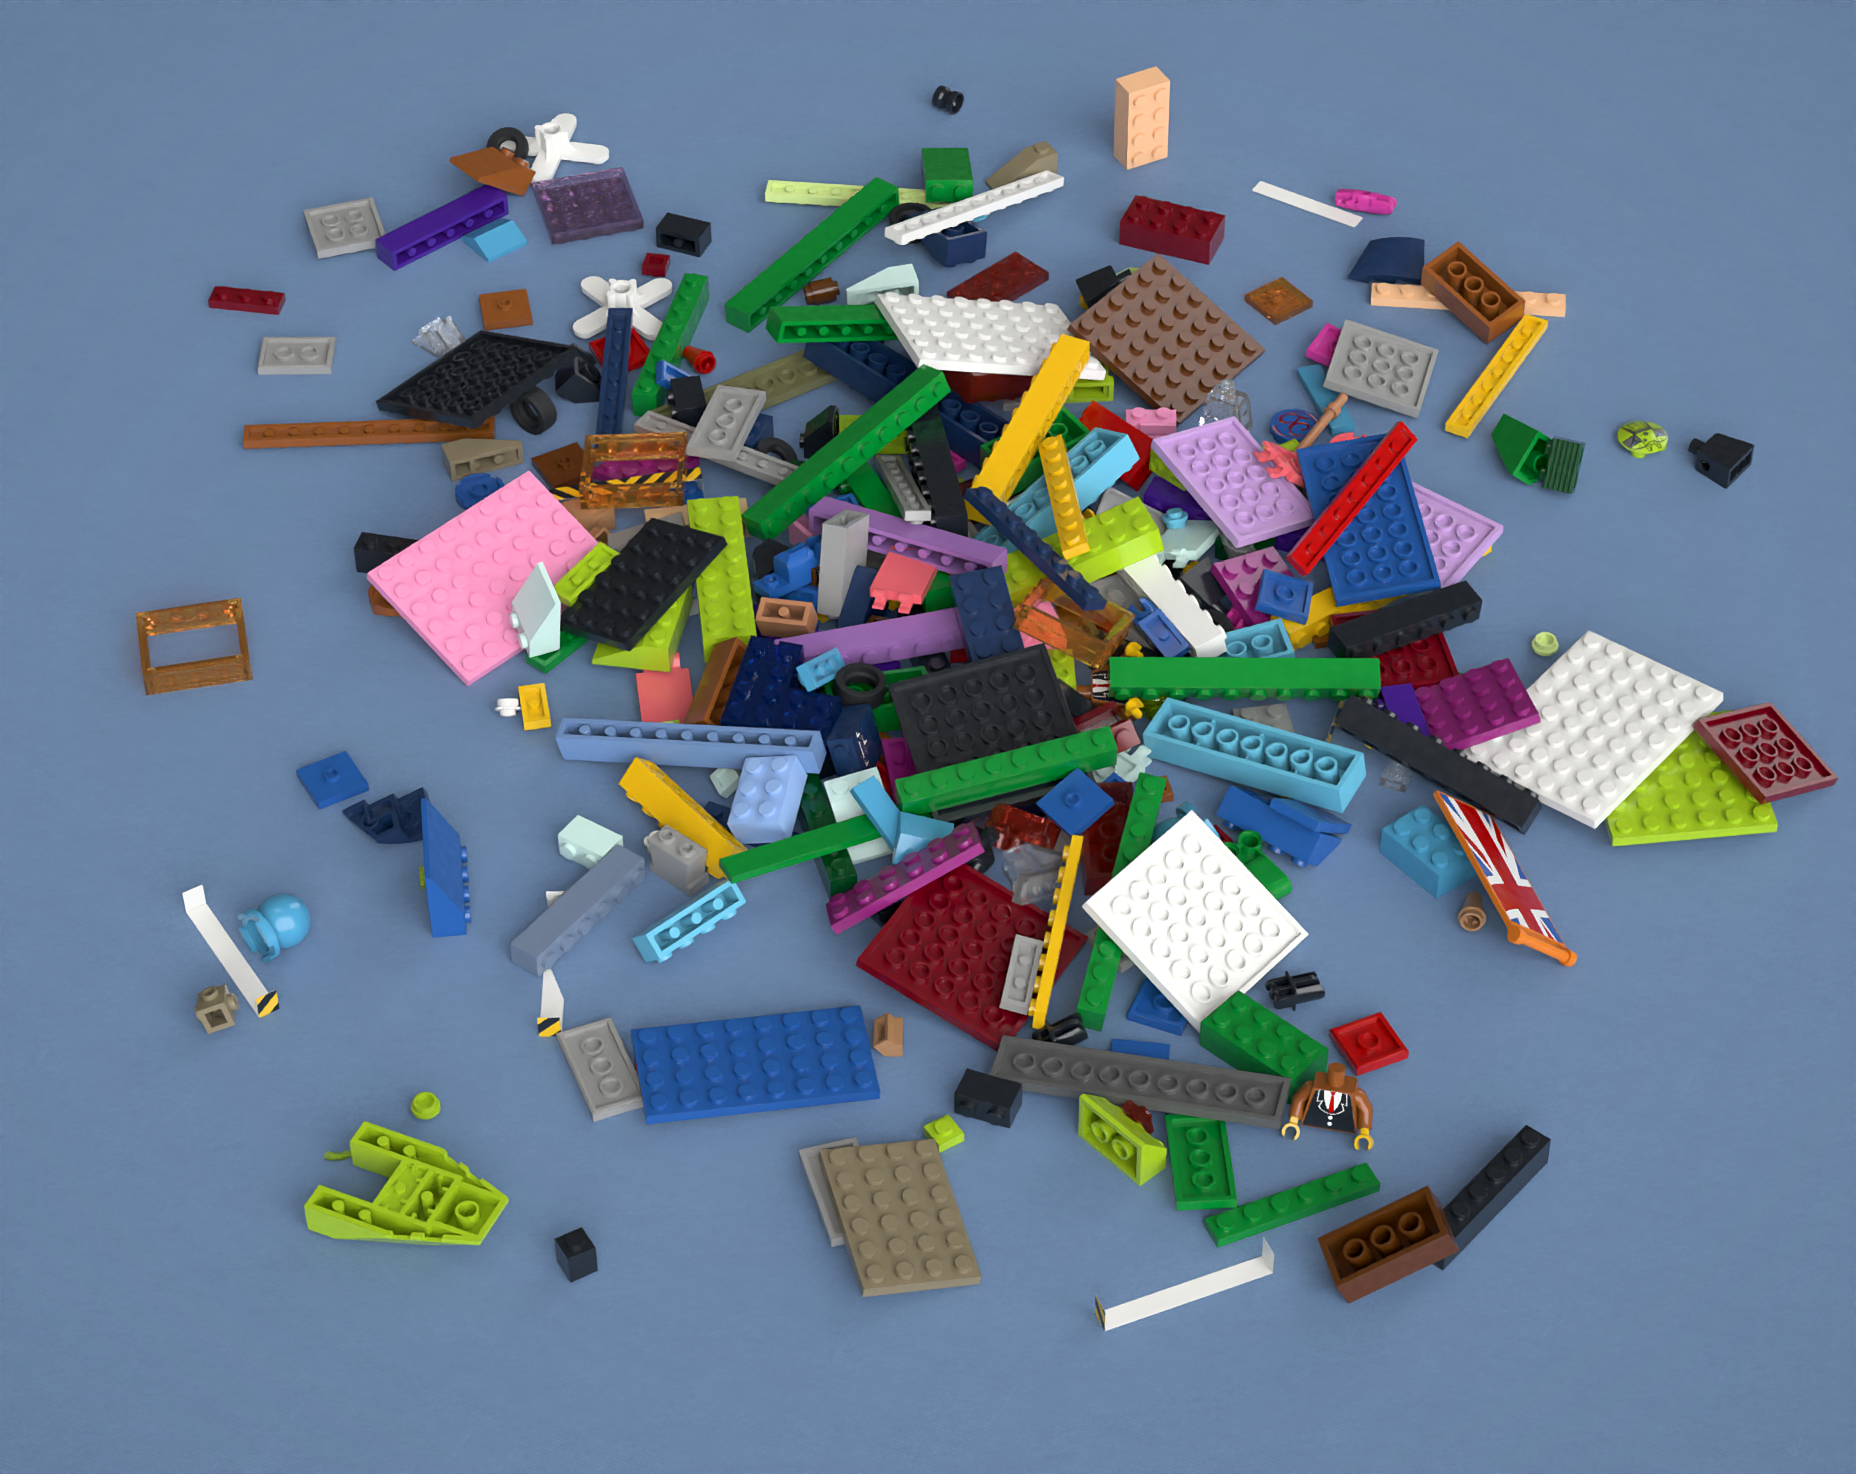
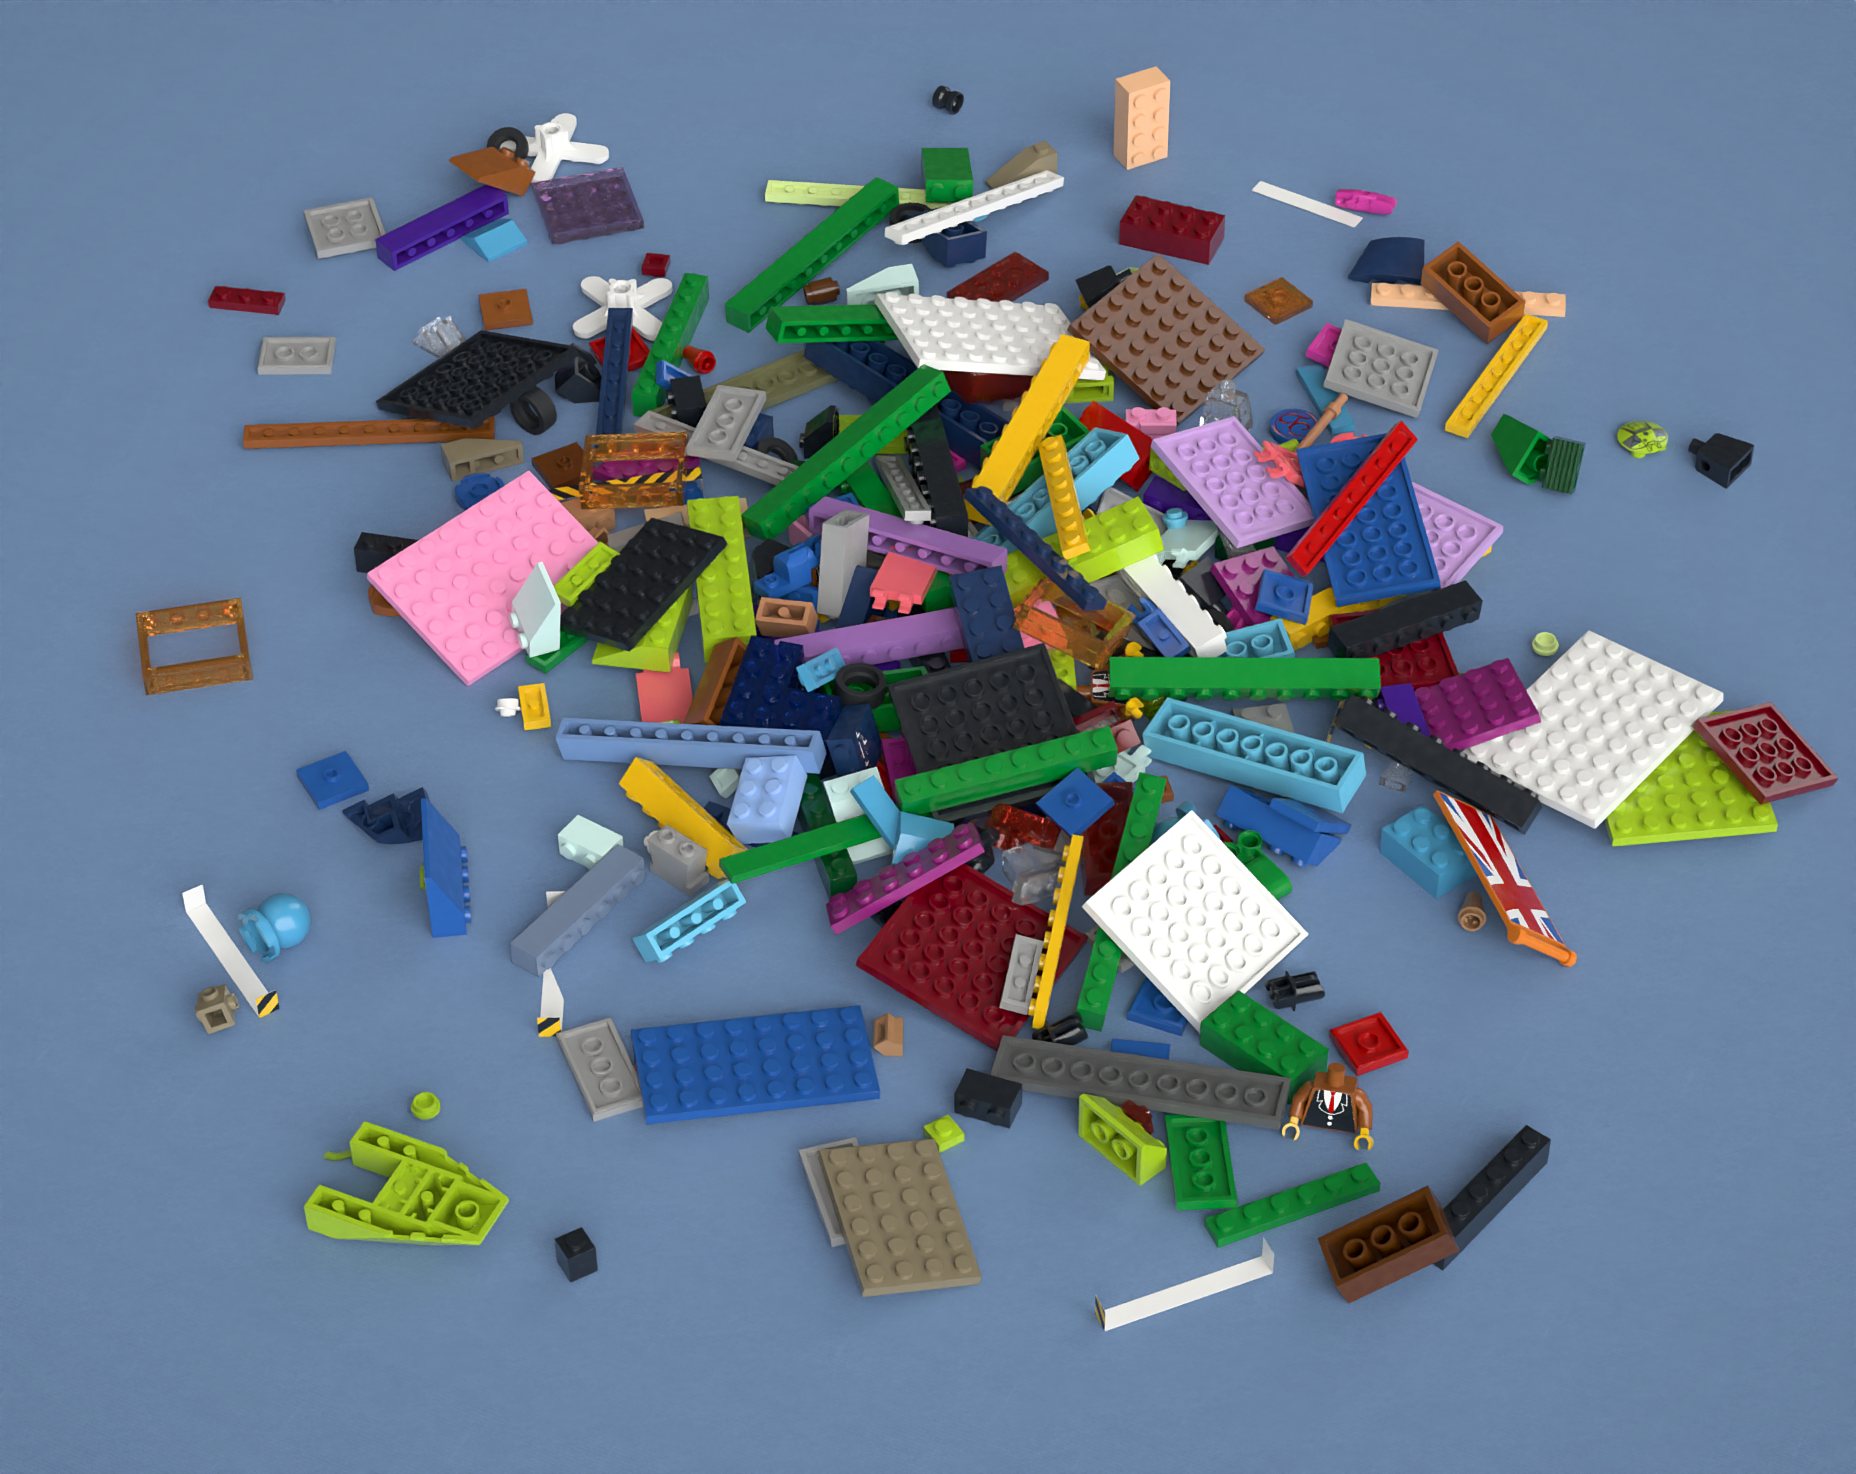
black brick [656,212,712,258] -> none

